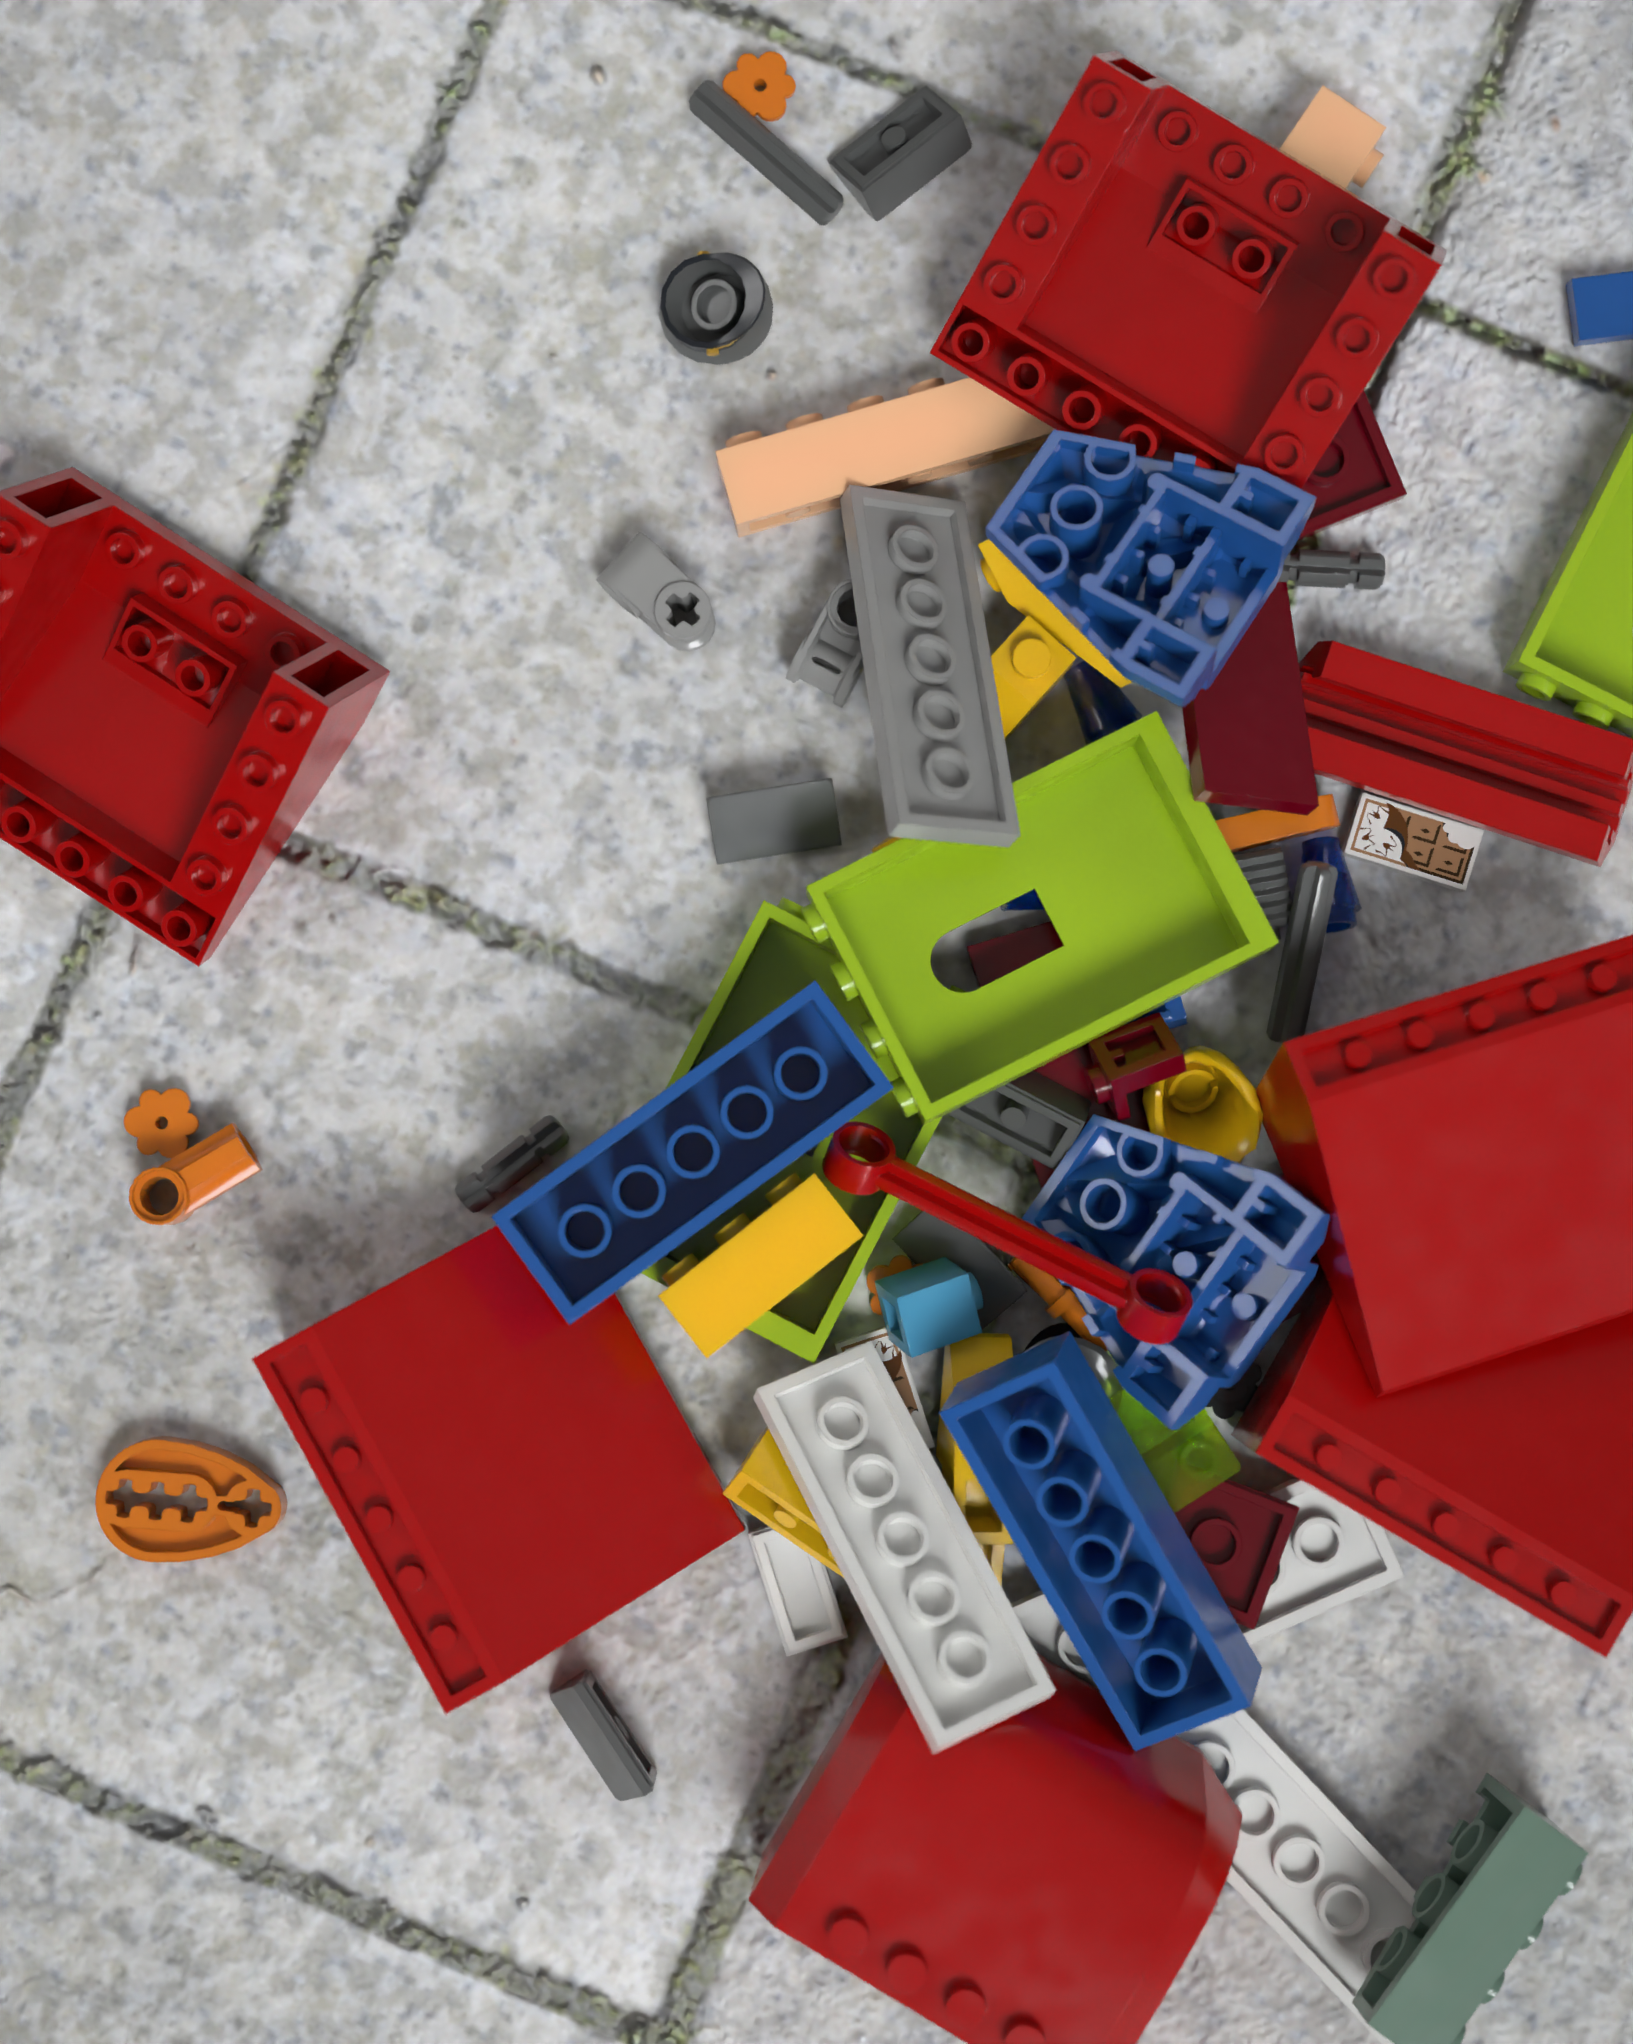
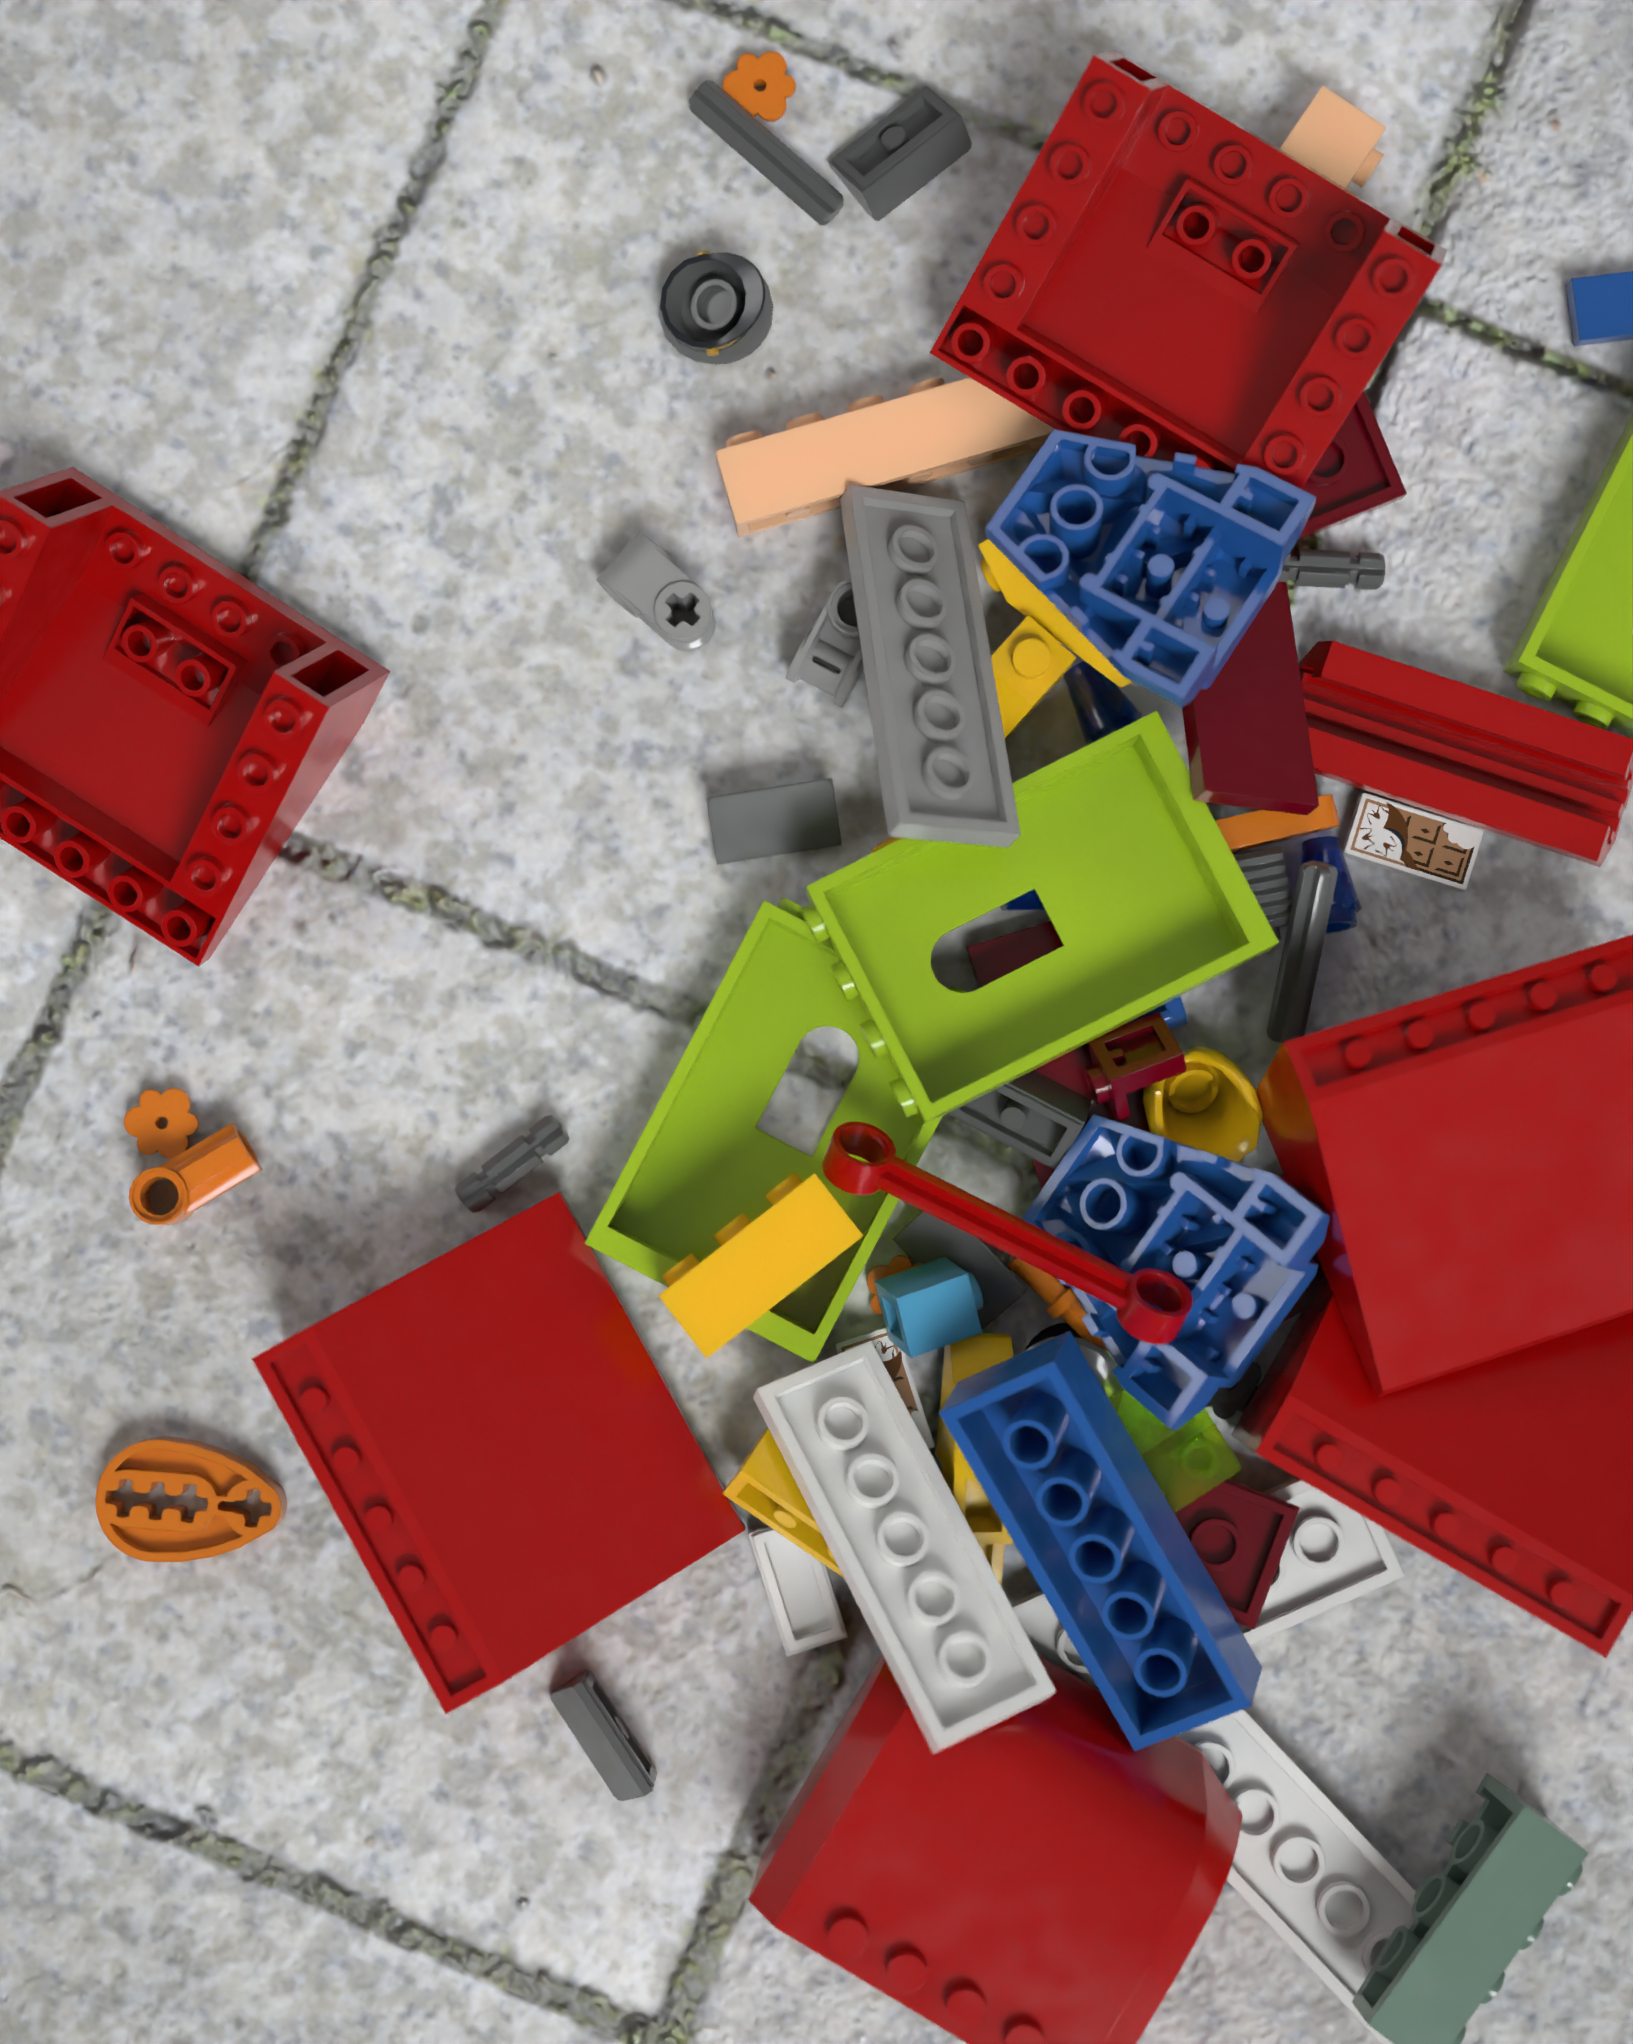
blue brick [491,980,894,1325] -> none

